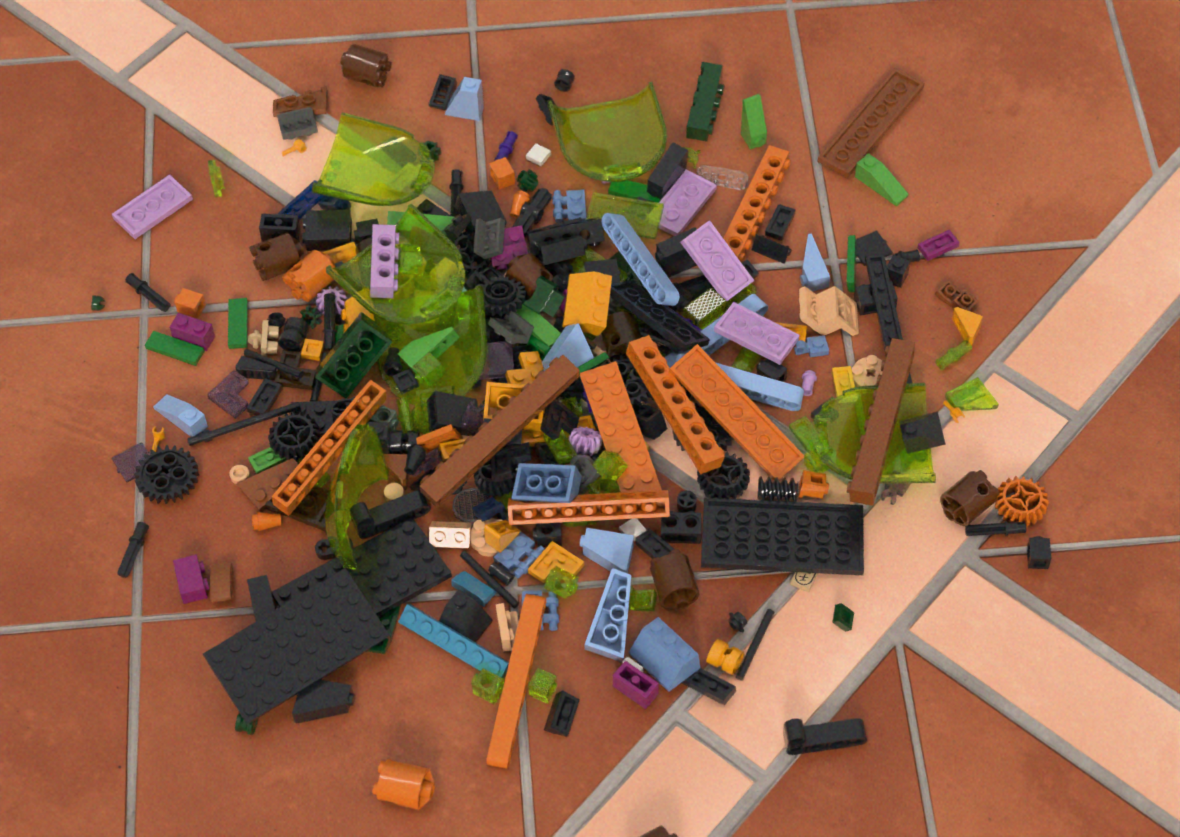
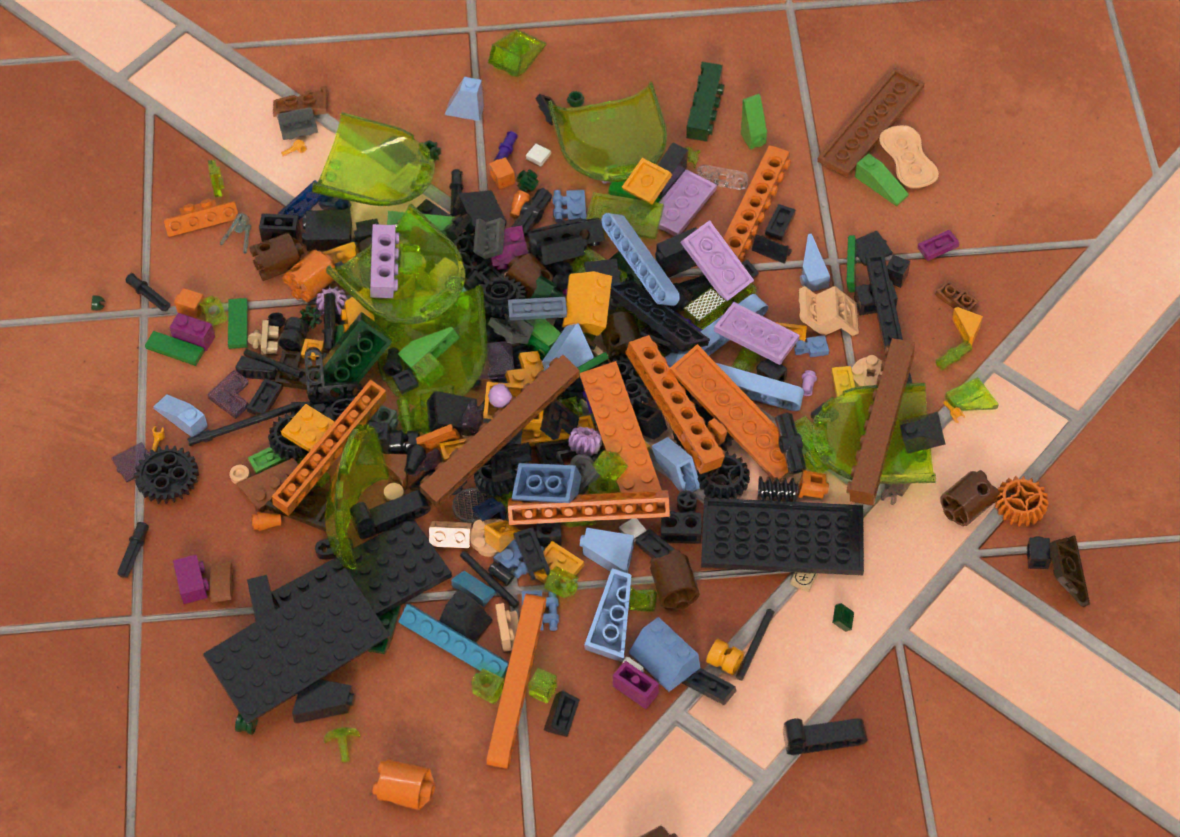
lavender plate [112,175,193,239] -> none
reddish brown cylinder [340,44,392,88] -> none
black slope [429,74,457,111] -> none
clear neon green plate [543,429,577,465] -> none
black wheel [554,69,575,92] -> none
black plate [729,612,748,633] -> none
black pin [895,250,920,262] -> none
black axle [965,520,1026,536] -> none
none -> orange bracket [164,199,239,237]
none -> clear neon green brick [199,296,228,326]
none -> clear light blue plant [220,213,251,254]
none -> light orange plate [281,404,335,452]
none -> black beam [305,347,363,403]
none -> clear neon green plant [324,727,360,762]
none -> clear neon green slope [488,29,546,77]
none -> lavender piece [488,383,513,408]
none -> sand blue plate [508,297,567,320]
none -> black hinge [514,527,551,581]
none -> dark green plate [567,91,584,107]
none -> light orange plate [622,158,672,205]
none -> light blue slope [652,437,700,493]
none -> orange plate [707,418,727,446]
none -> black piece [775,413,807,474]
none -> light nougat plate [880,125,938,189]
none -> dark brown wing [1049,535,1090,607]

